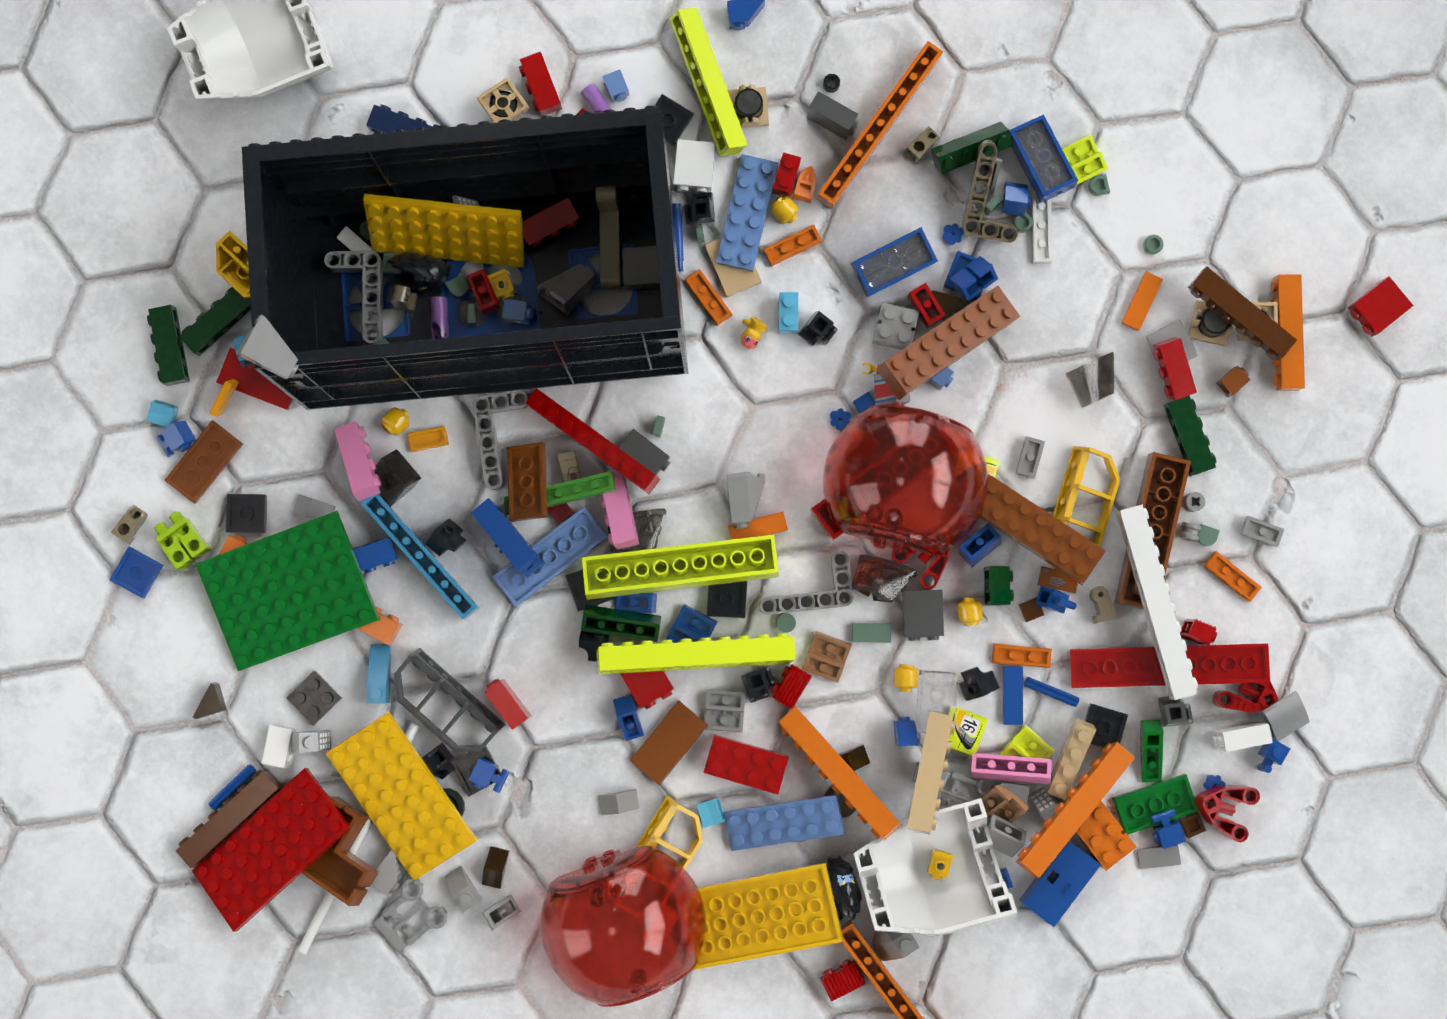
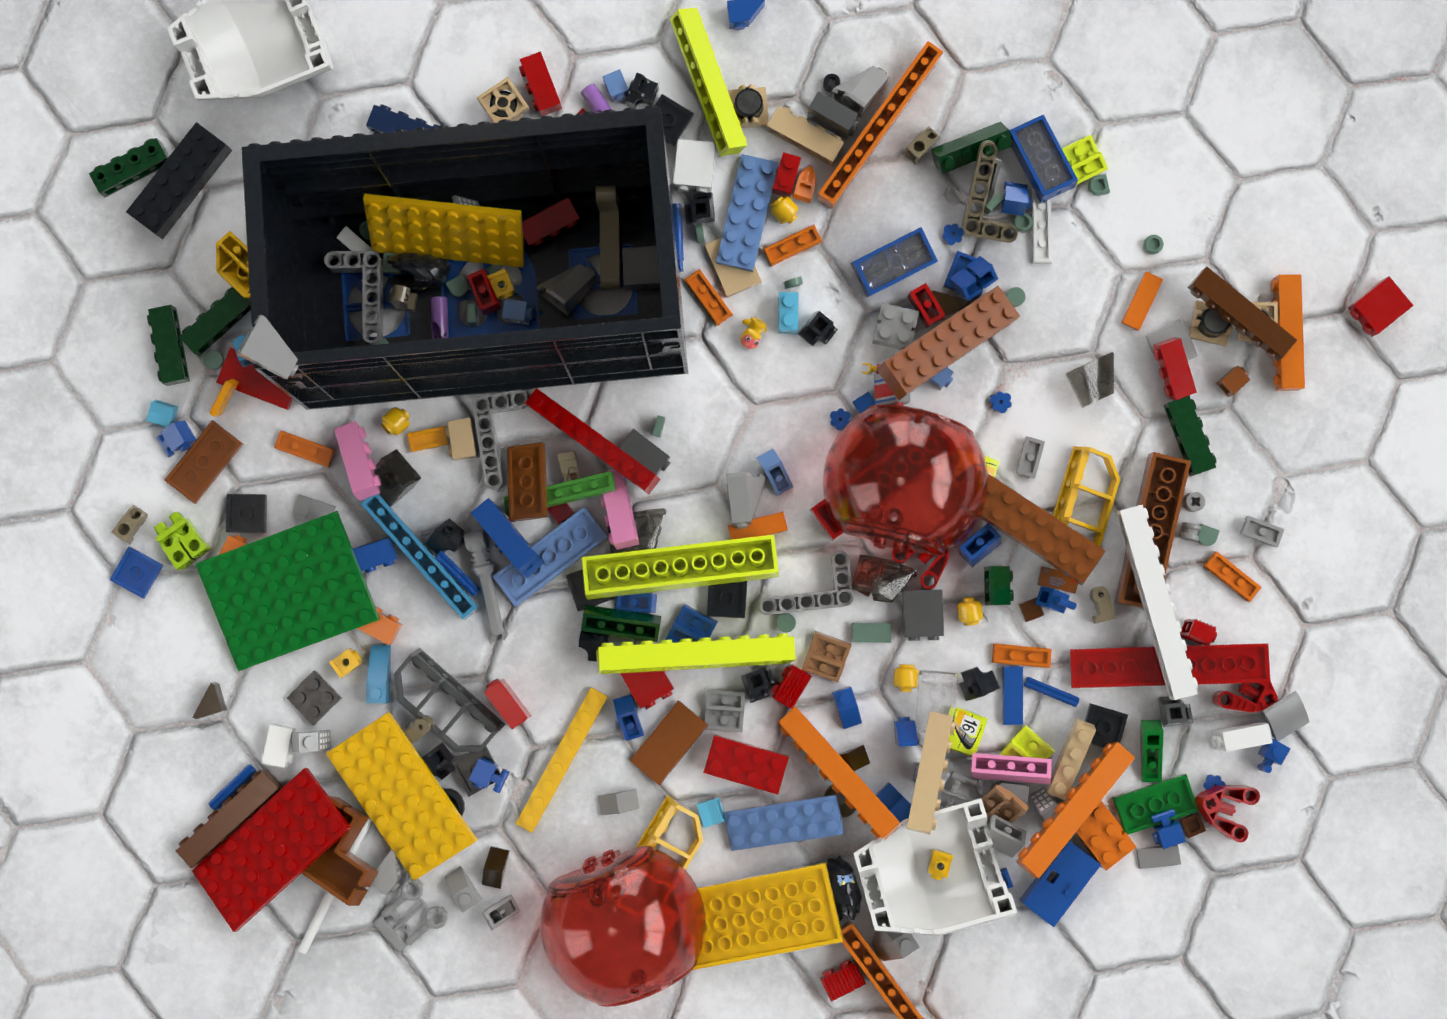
none -> dark green brick [89,138,169,198]
none -> black brick [126,122,232,239]
none -> sand green tile [203,350,224,370]
none -> orange tile [274,430,336,468]
none -> yellow brick [329,648,363,678]
none -> dark tan leg [401,715,434,744]
none -> blue axle [435,551,480,596]
none -> tan brick [445,418,478,461]
none -> light grey piece [464,529,508,642]
none -> yellow plate [515,687,608,833]
none -> black brick [627,73,659,108]
none -> medium blue slope [756,449,793,496]
none -> tan brick [766,106,844,166]
none -> sand green tile [783,276,803,289]
none -> light grey slope [830,66,889,118]
none -> blue slope [832,686,862,729]
none -> blue brick [876,782,911,823]
none -> blue plant [990,391,1012,413]
none -> sand green tile [1006,287,1026,307]

